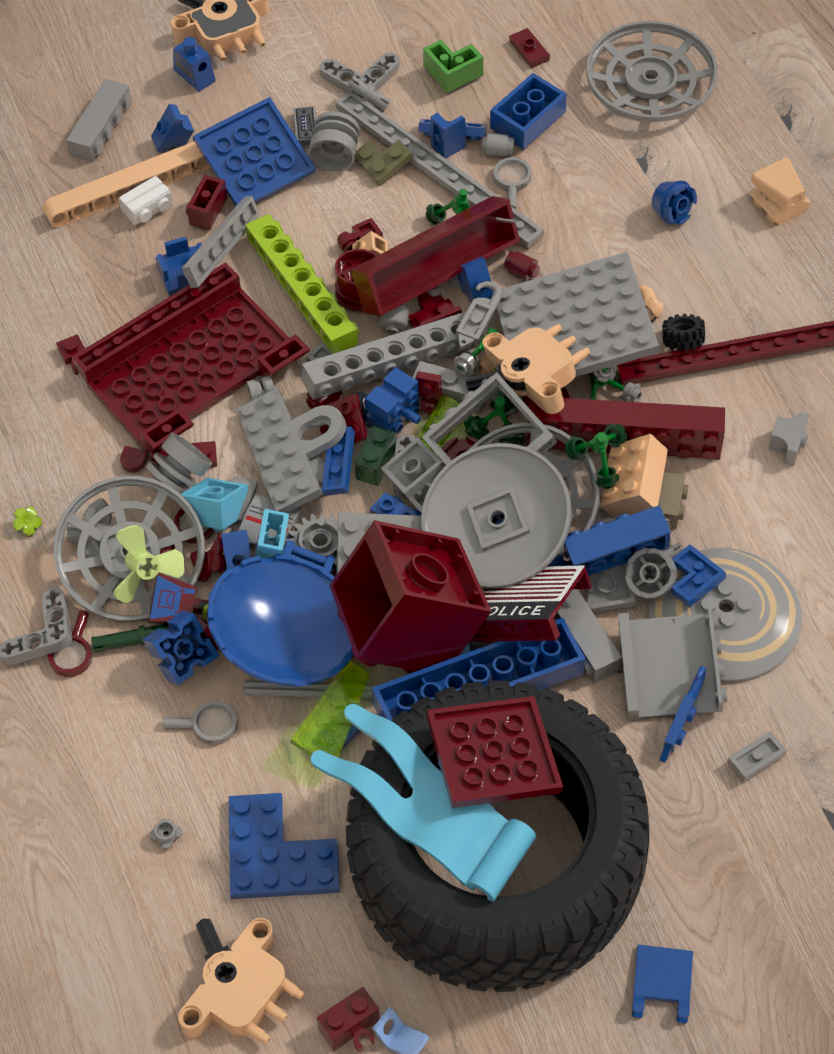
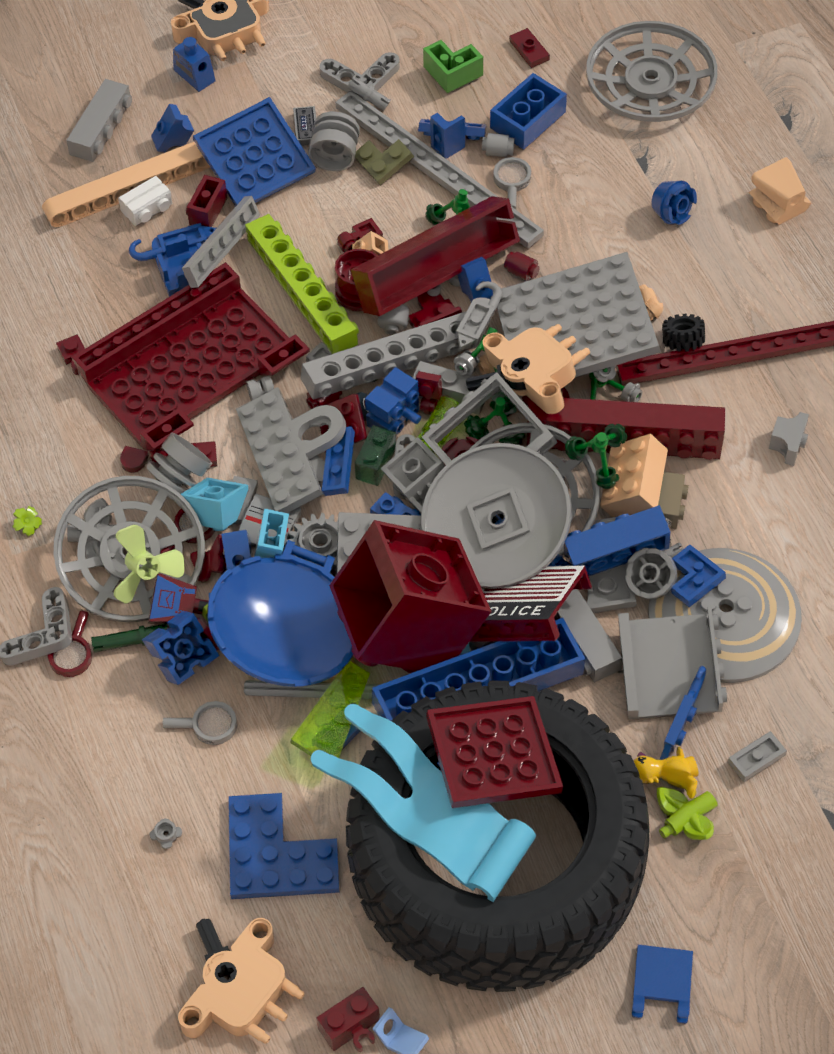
none -> blue plate [129,223,216,261]
none -> yellow animal [633,747,699,799]
none -> lime plant [656,787,718,840]

